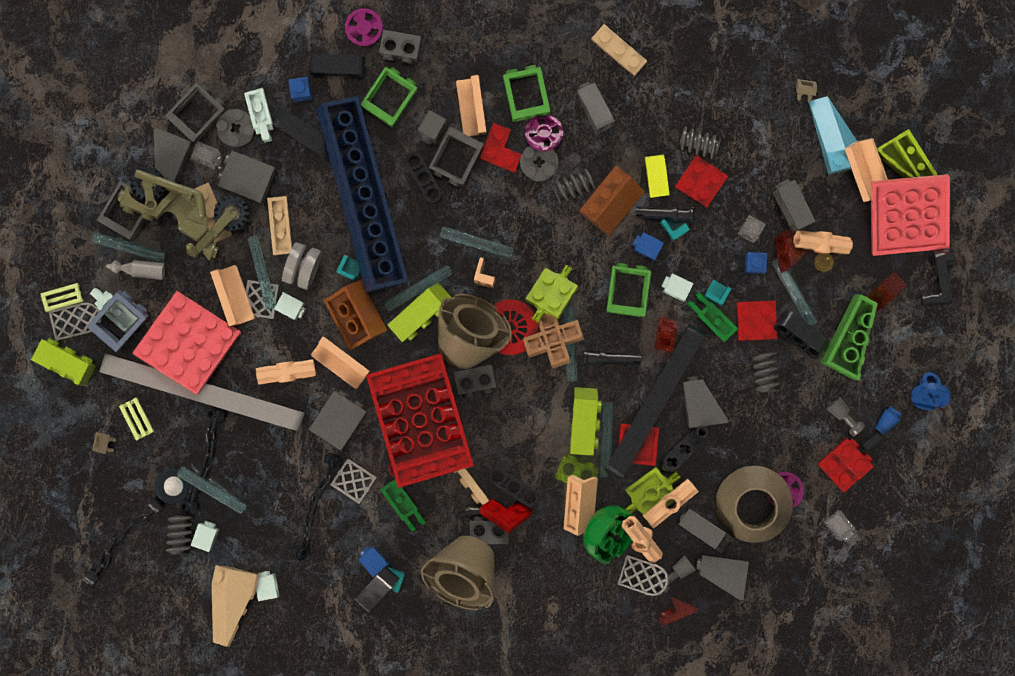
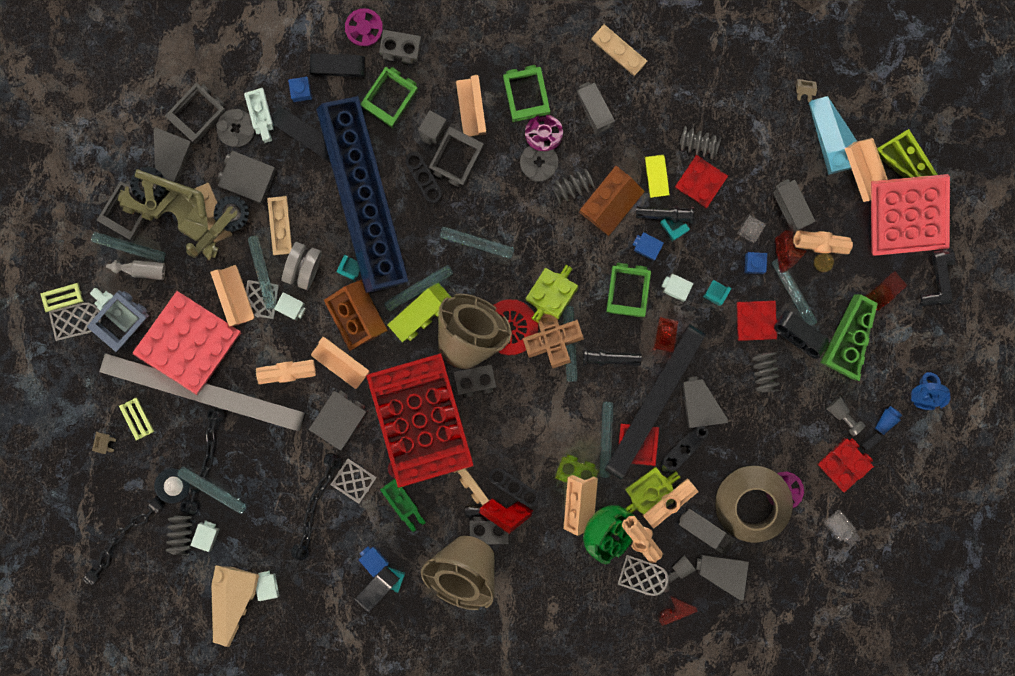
lime wedge [31,338,97,386] -> none
clear brick [190,141,222,170] -> none
light nougat panel [474,257,495,289] -> none
red plate [479,123,522,173] -> none
lime wedge [570,387,601,455] -> none
green hinge [687,292,738,342] -> none

